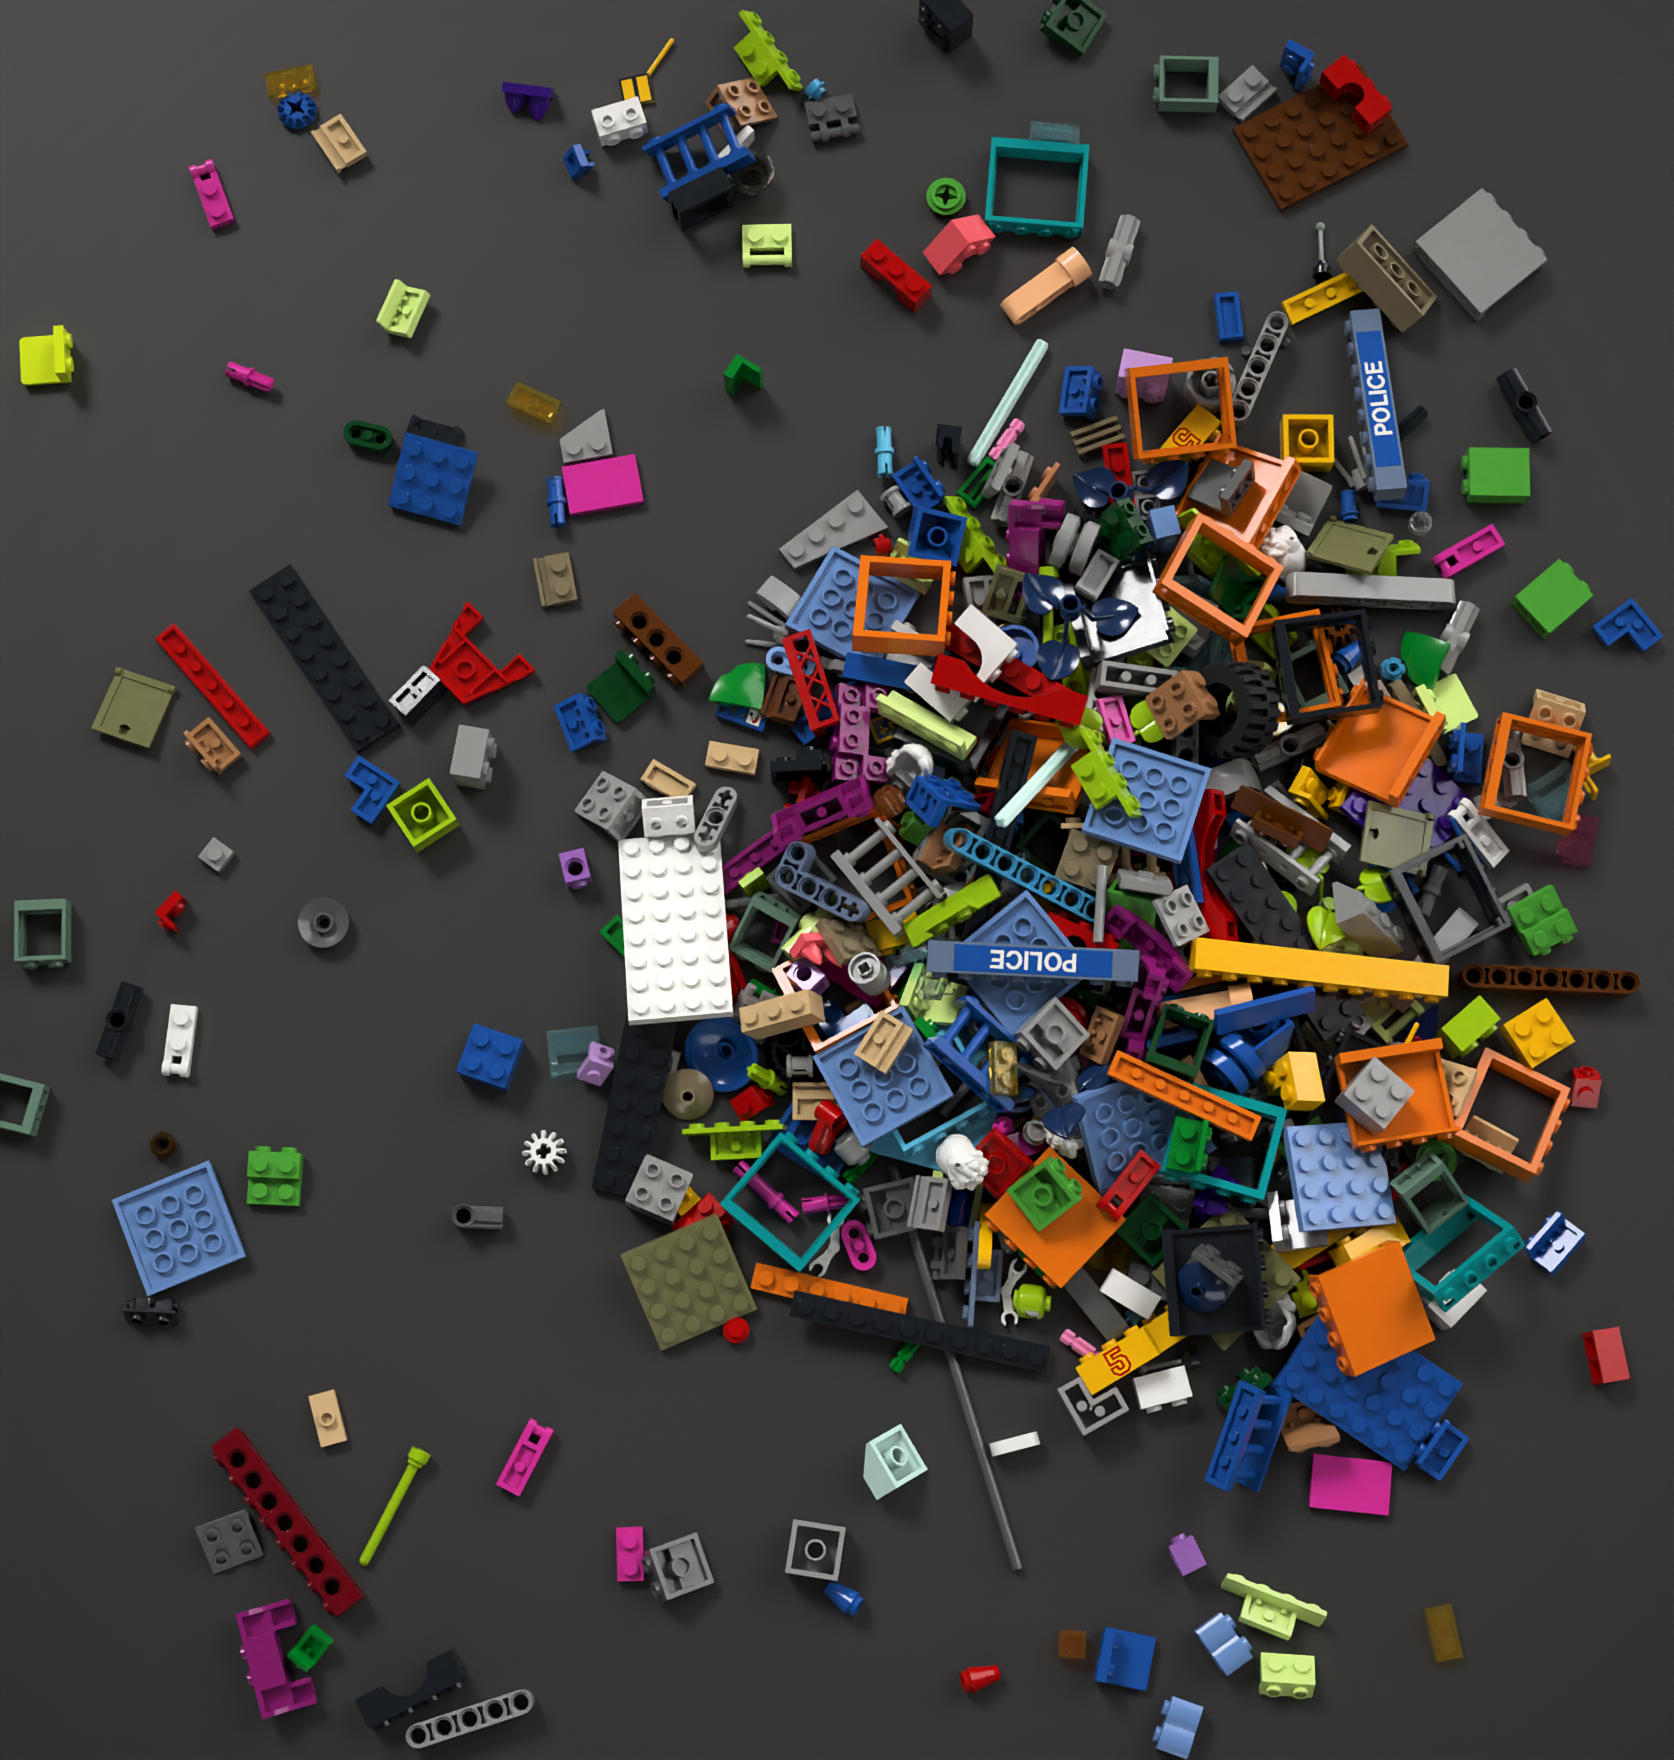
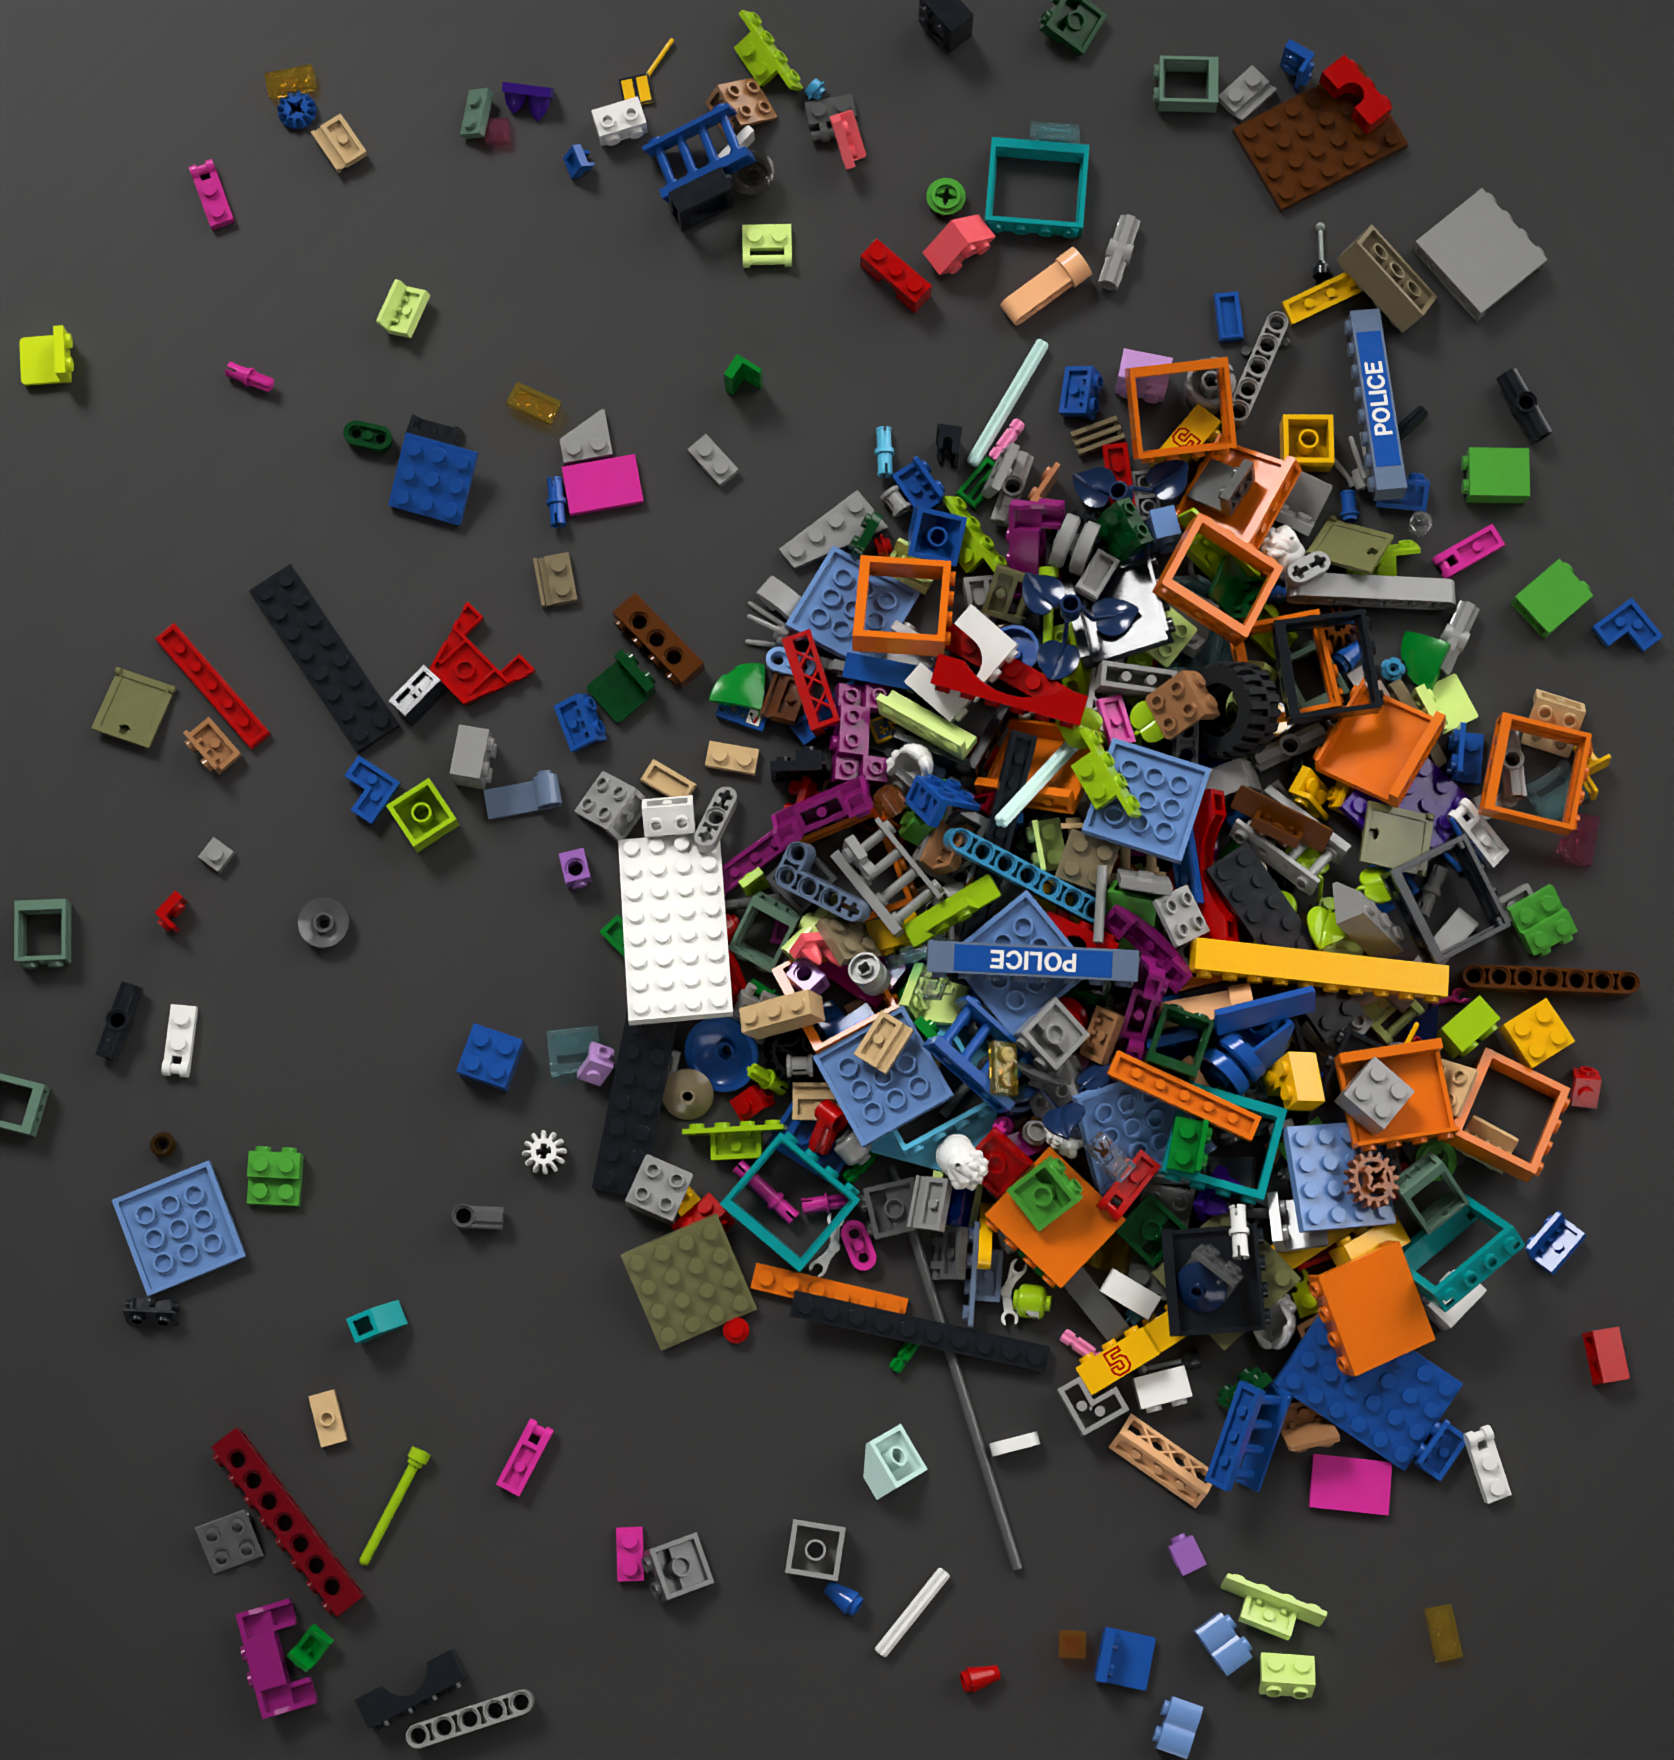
none -> teal slope [346,1300,408,1345]
none -> sand green plate [460,88,494,139]
none -> sand blue door [483,770,562,820]
none -> clear pink plate [485,117,511,145]
none -> light grey plate [687,434,739,488]
none -> coral bracket [829,110,866,170]
none -> light grey plate [842,834,877,881]
none -> dark green plate [848,511,883,560]
none -> white axle [875,1568,950,1658]
none -> yellowish green bracket [1025,817,1065,872]
none -> clear leg [1085,1131,1136,1183]
none -> light nougat fence [1109,1414,1212,1509]
none -> white pin [1229,1204,1250,1260]
none -> light grey beam [1284,551,1330,587]
none -> dark orange gear [1343,1151,1399,1209]
none -> dark pink hand [1432,988,1470,1007]
none -> white plate [1463,1425,1512,1504]

